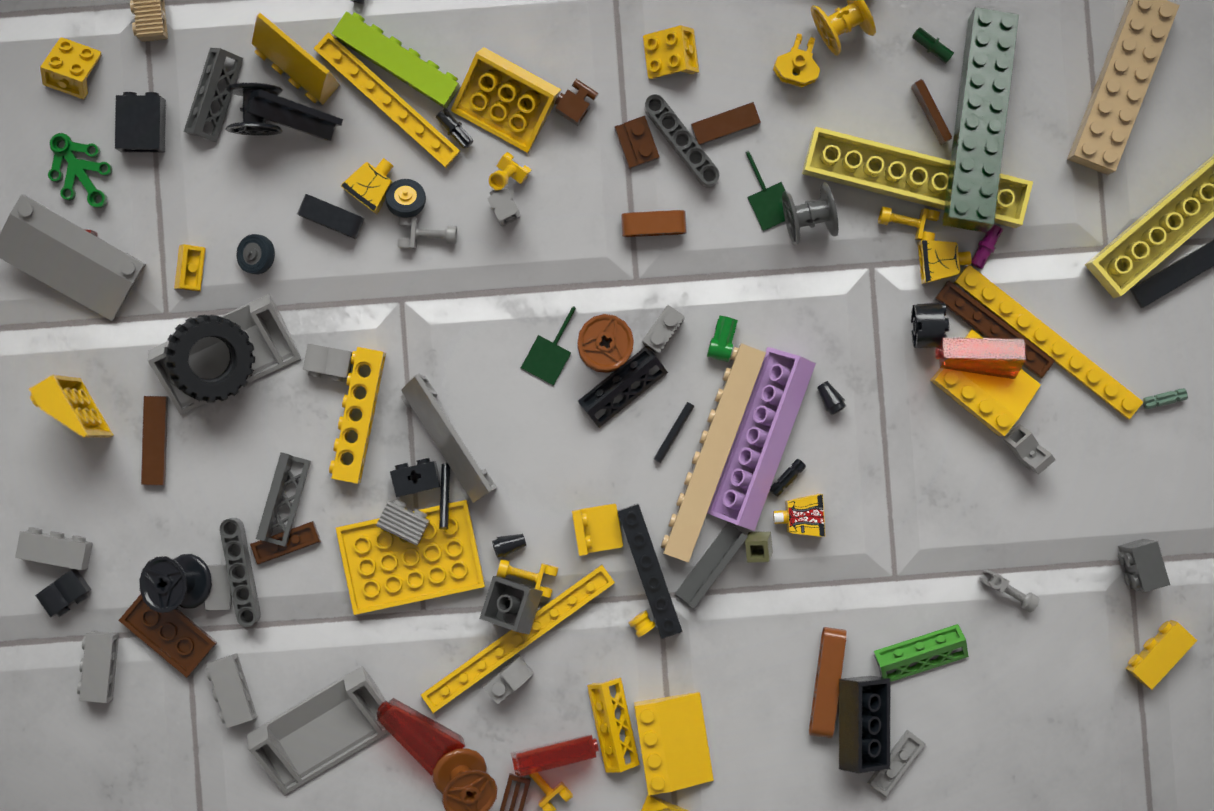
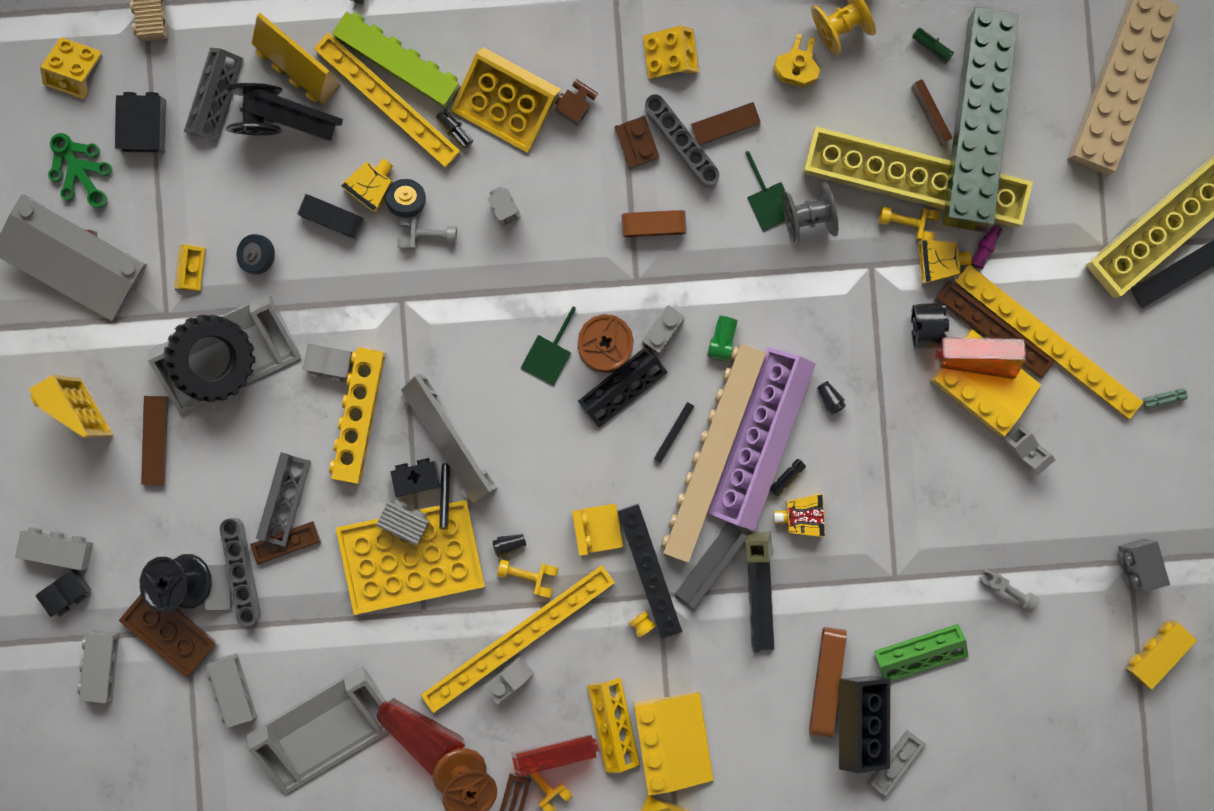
dark grey brick [479,576,543,634] -> none
yellow bar [488,152,532,190] -> none
none -> black fence [747,561,774,653]

